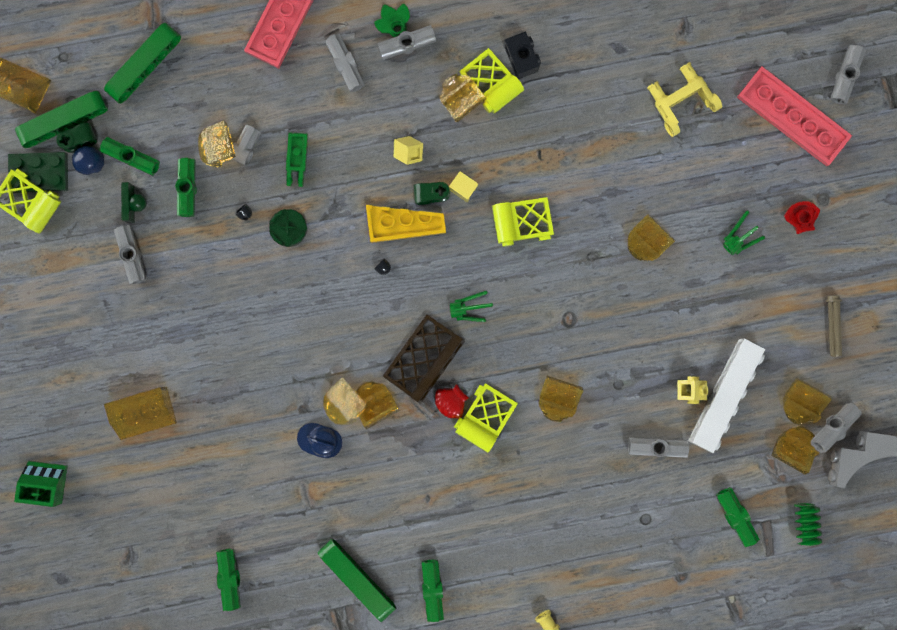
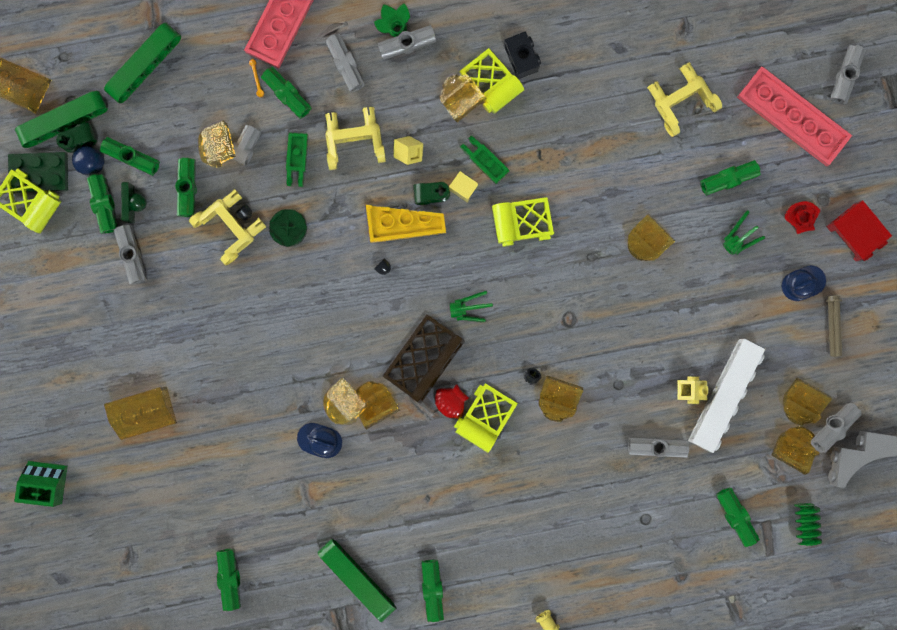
none -> green piece [87,174,118,234]
none -> light yellow connector [189,189,266,266]
none -> light orange hinge [249,59,264,98]
none -> green piece [261,67,312,119]
none -> light yellow connector [325,107,386,170]
none -> green hinge [460,136,510,185]
none -> black hinge [524,368,541,385]
none -> green piece [700,160,761,196]
none -> dark blue piece [781,265,826,301]
none -> red panel [826,200,892,262]

